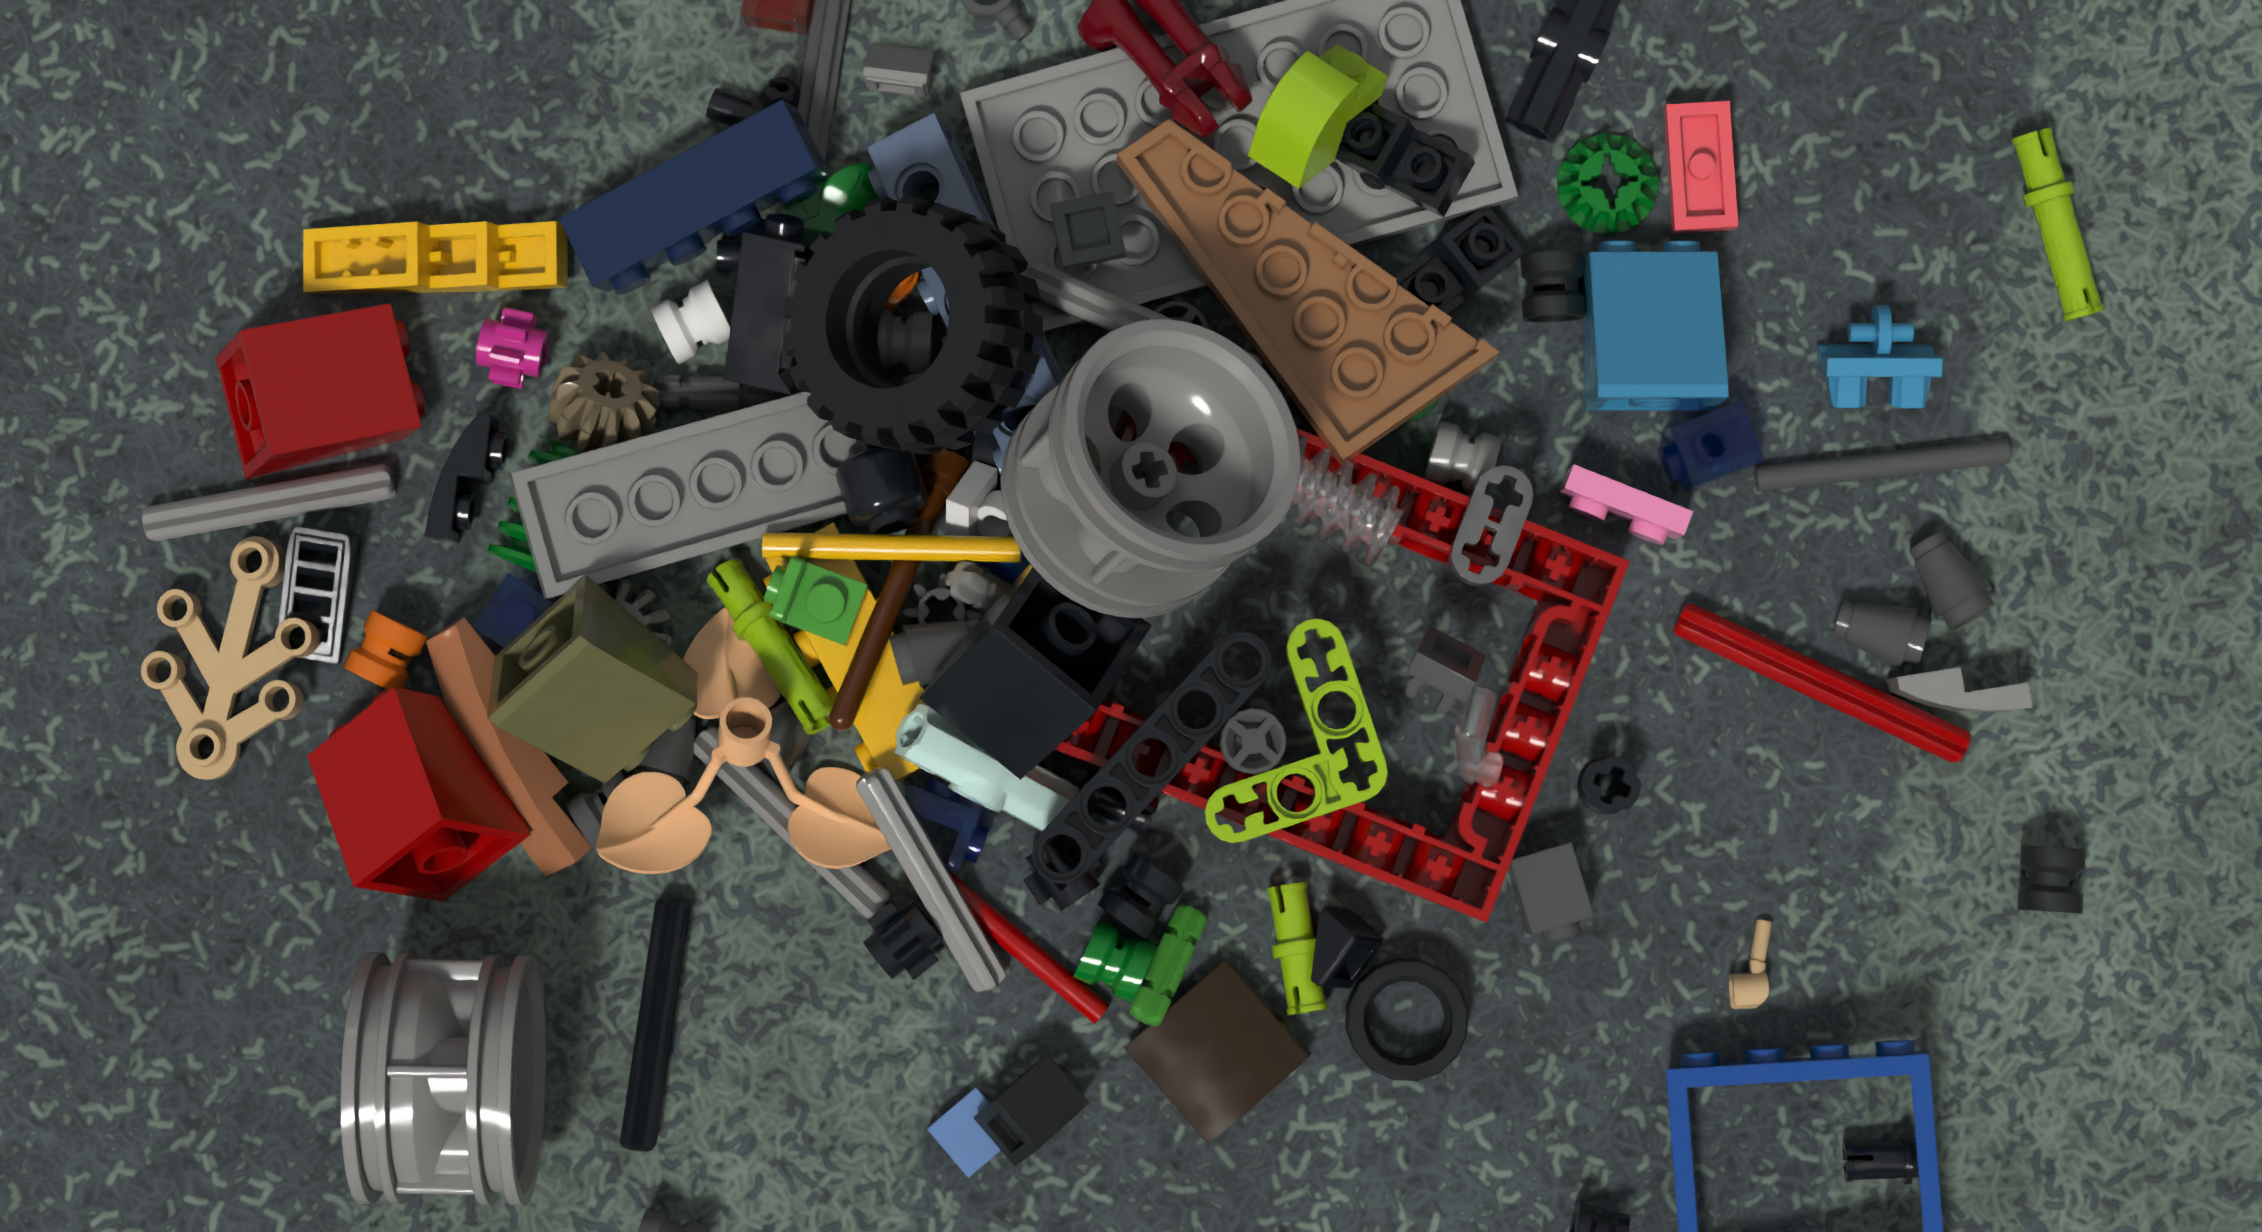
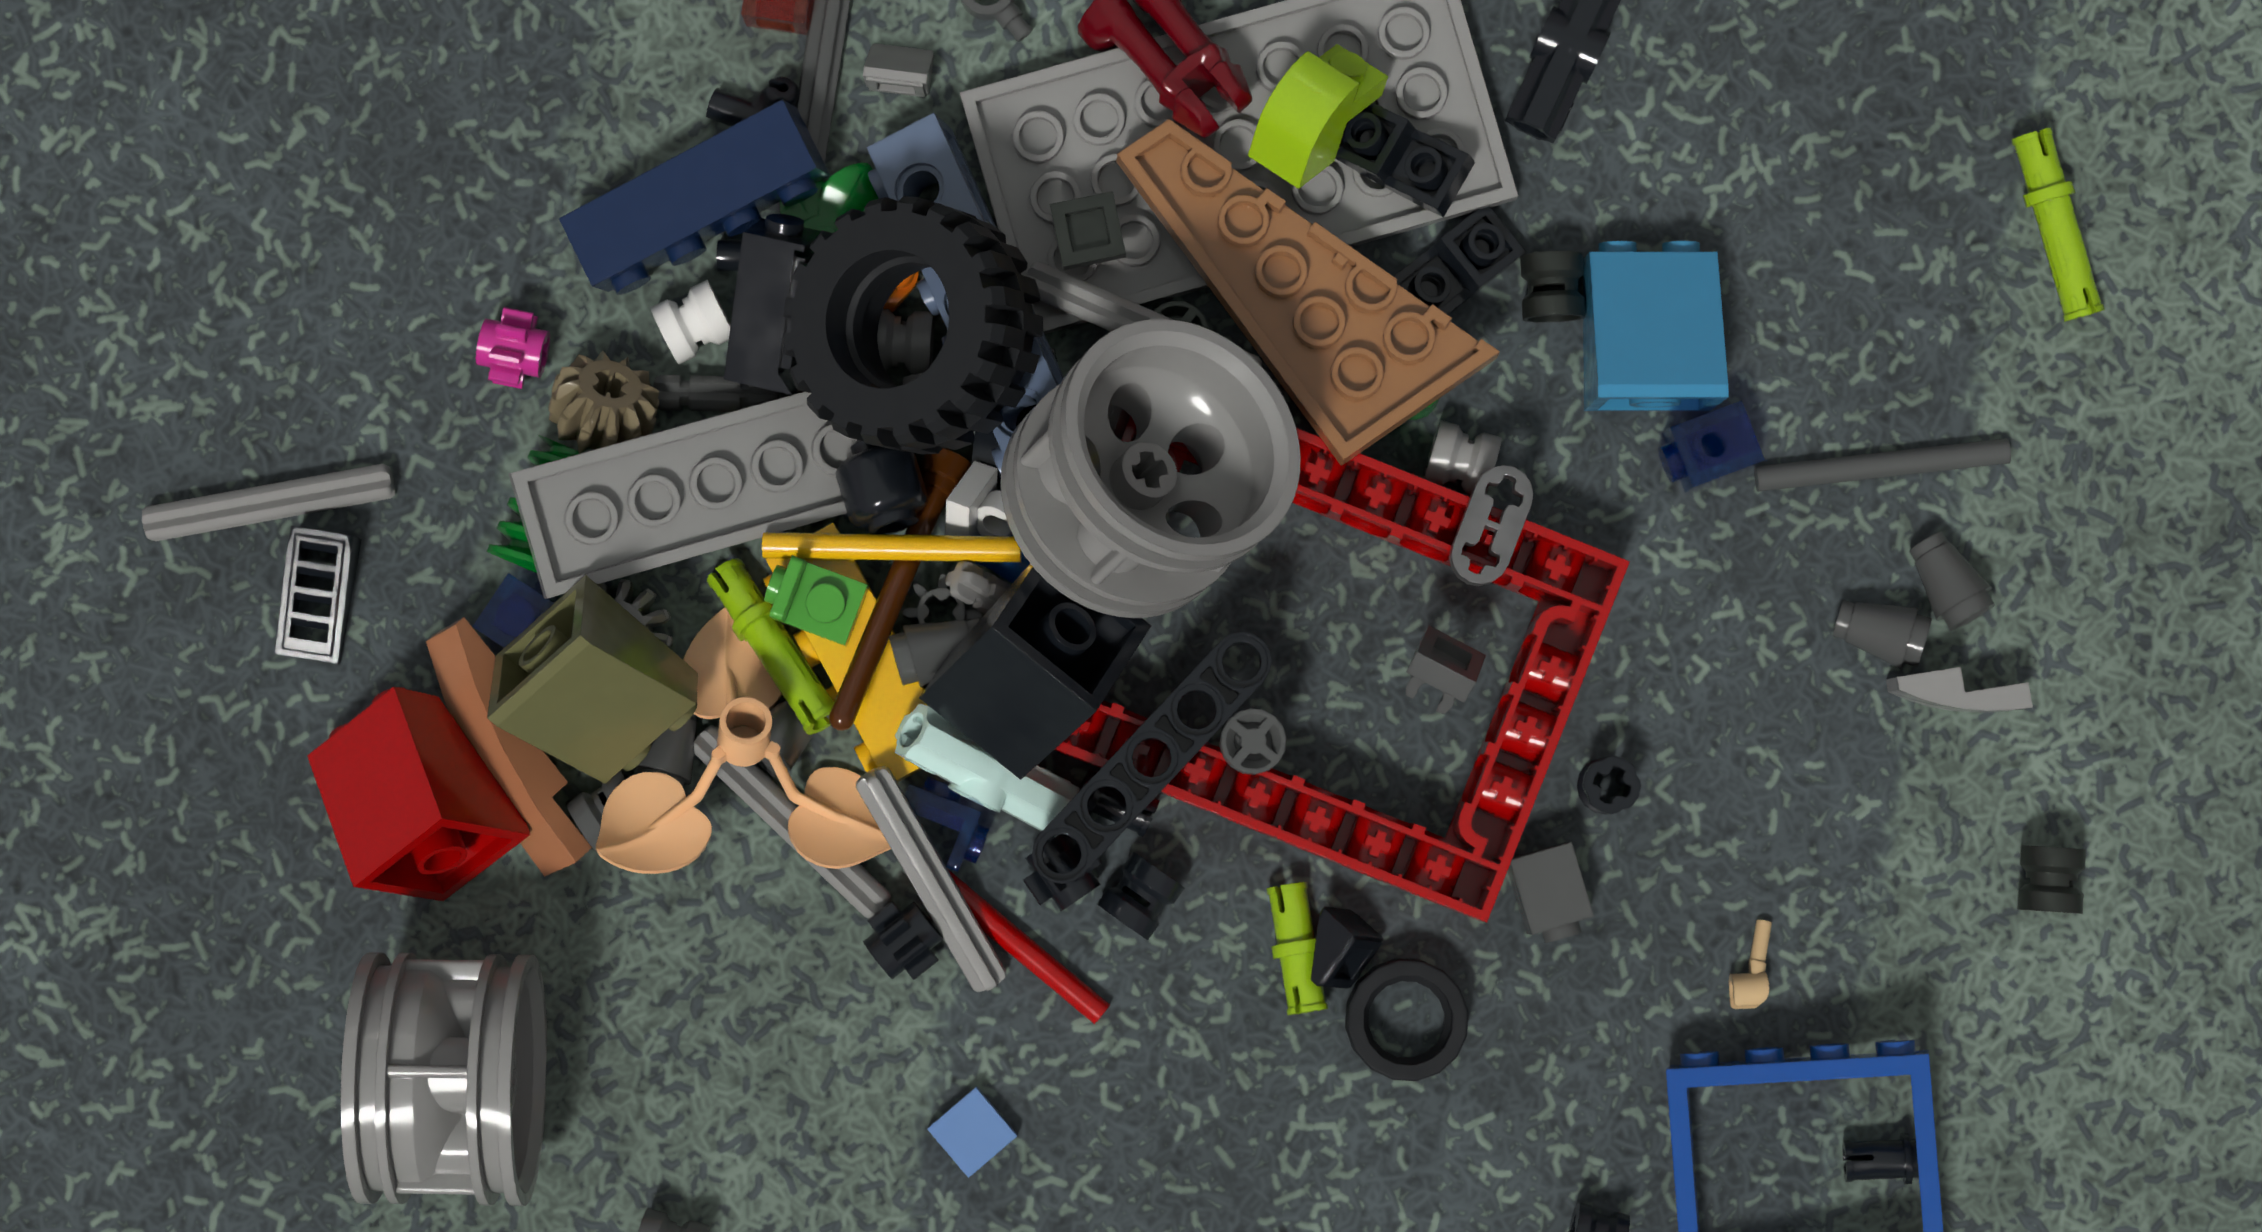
tan plant [141,536,319,780] -> none
red slope [215,303,425,480] -> none
yellow slope [303,221,568,294] -> none
orange wheel [342,609,429,689] -> none
black slope [424,413,508,543] -> none
black axle [620,897,691,1152] -> none
pearl dark grey brick [973,1054,1089,1166] -> none
green wheel [1073,919,1158,1004] -> none
dark brown slope [1124,956,1312,1145] -> none
bright green axle [1129,904,1207,1026] -> none
lime beam [1204,619,1388,843] -> none
clear piece [1290,435,1407,567] -> none
clear arm [1454,687,1504,787] -> none
green gear [1557,132,1659,235] -> none
bright pink plate [1558,464,1694,545] -> none
coral plate [1663,101,1738,234] -> none
red axle [1673,603,1971,763] -> none
dark azure hips [1817,305,1943,408] -> none

